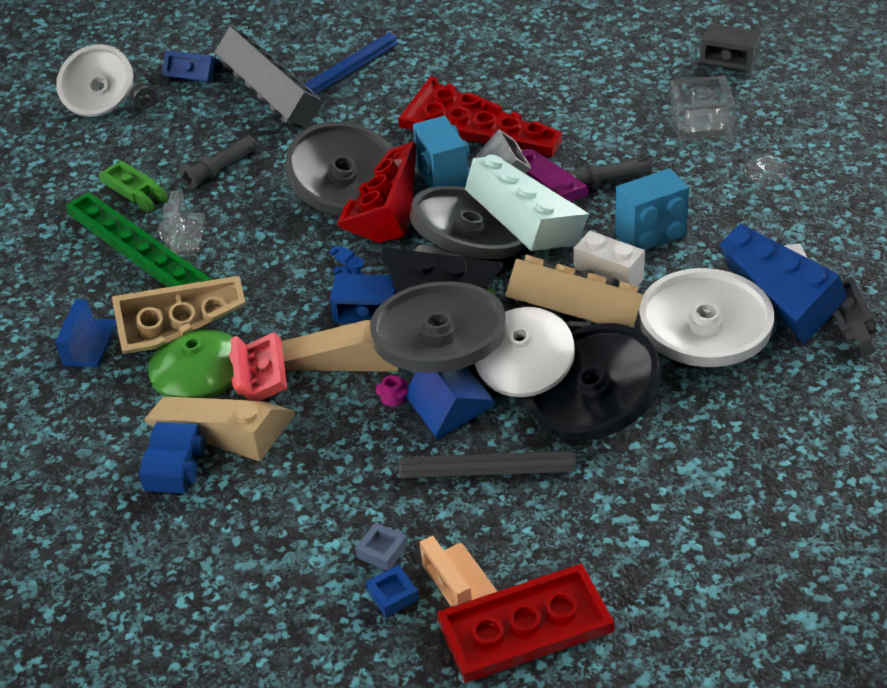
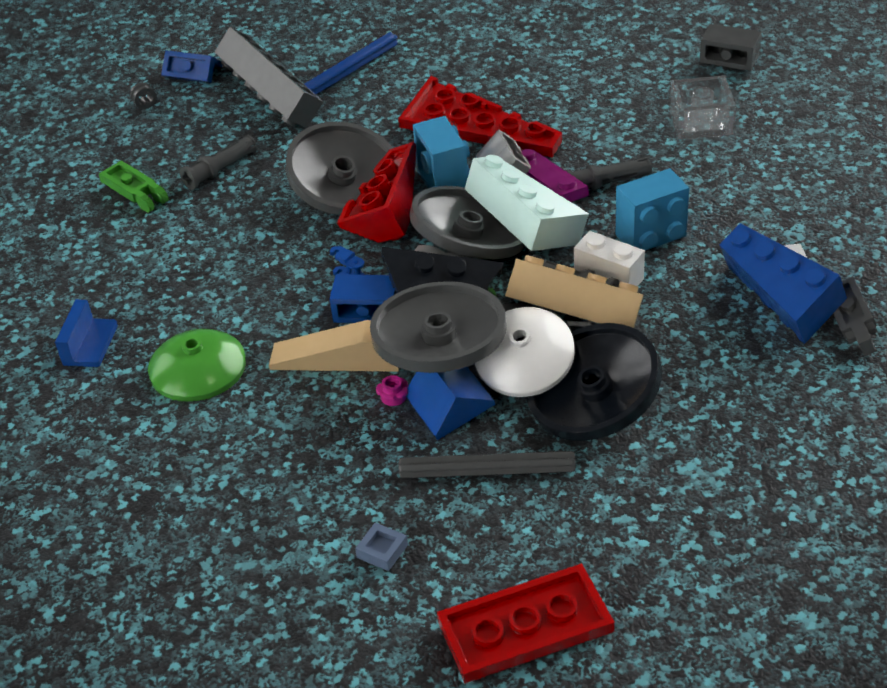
white dish [57,44,133,117] -> none
green plate [65,192,213,287] -> none
tan wedge [112,276,246,354] -> none
blue brick [139,422,206,494] -> none
tan wedge [145,396,295,462] -> none
clear bracket [159,190,206,256] -> none
coral bracket [229,332,287,401] -> none
blue plate [365,565,419,618] -> none
light nougat panel [420,535,498,607] -> none
white dish [639,268,774,367] -> none
clear plate [745,153,788,187] -> none

